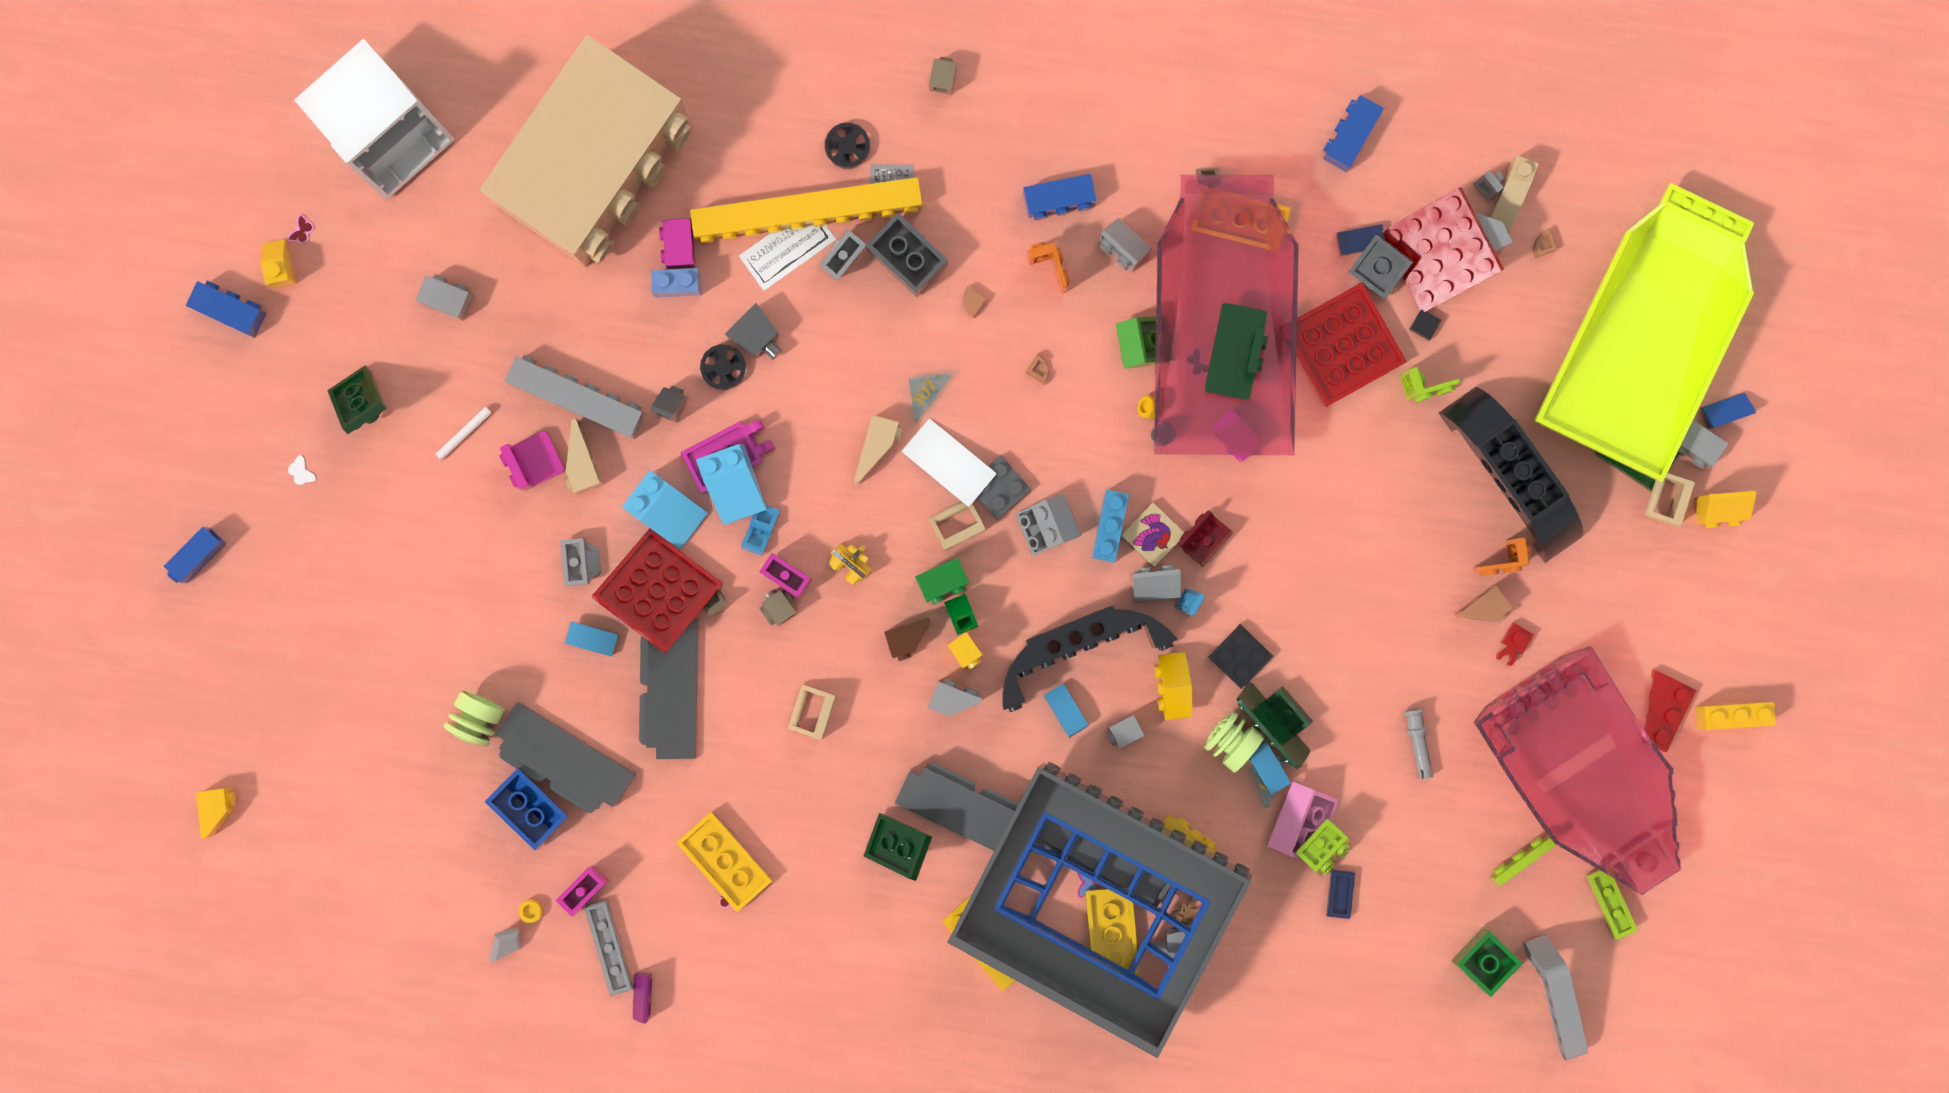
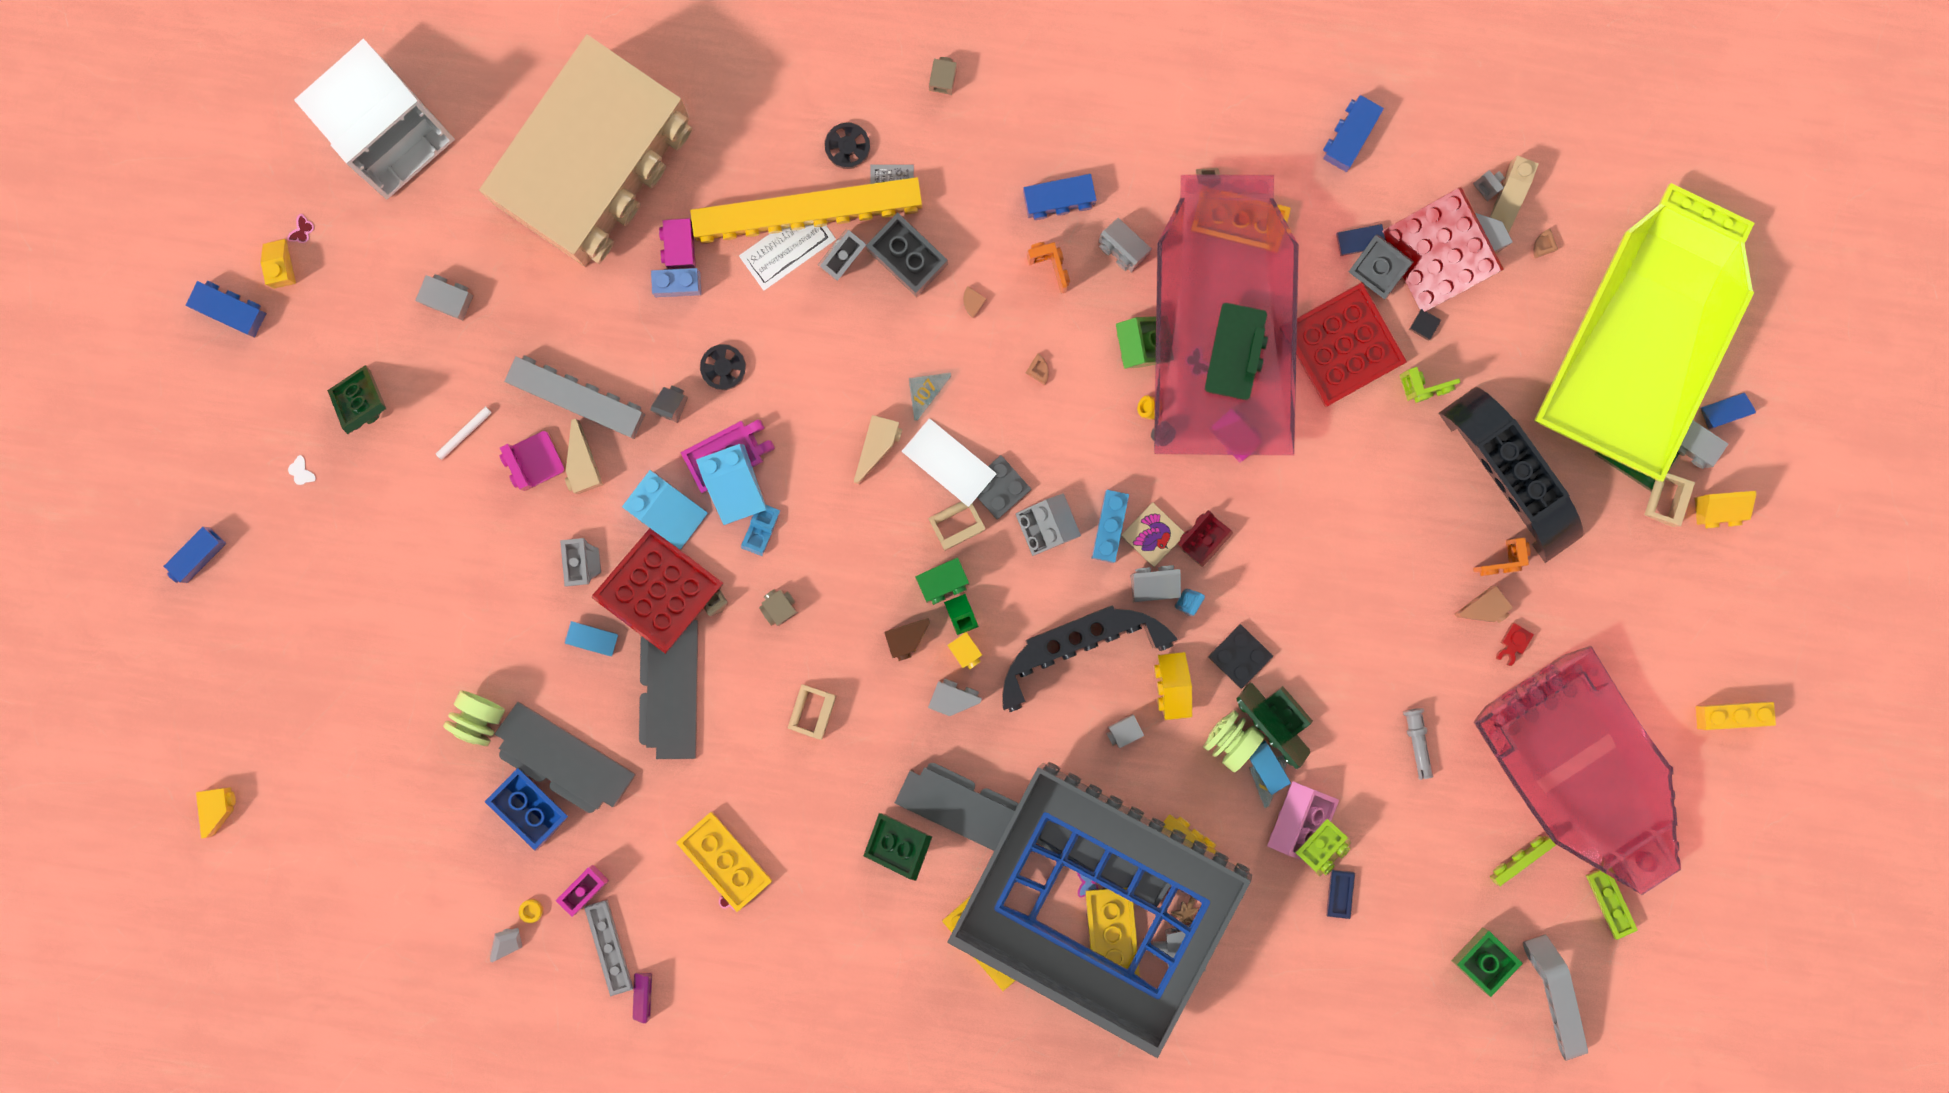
dark grey torso [725,303,782,360] -> none
dark pink brick [759,553,812,598] -> none
yellow hips [828,544,873,585] -> none
dark azure slope [1044,684,1089,738] -> none
red wing [1643,670,1697,752] -> none

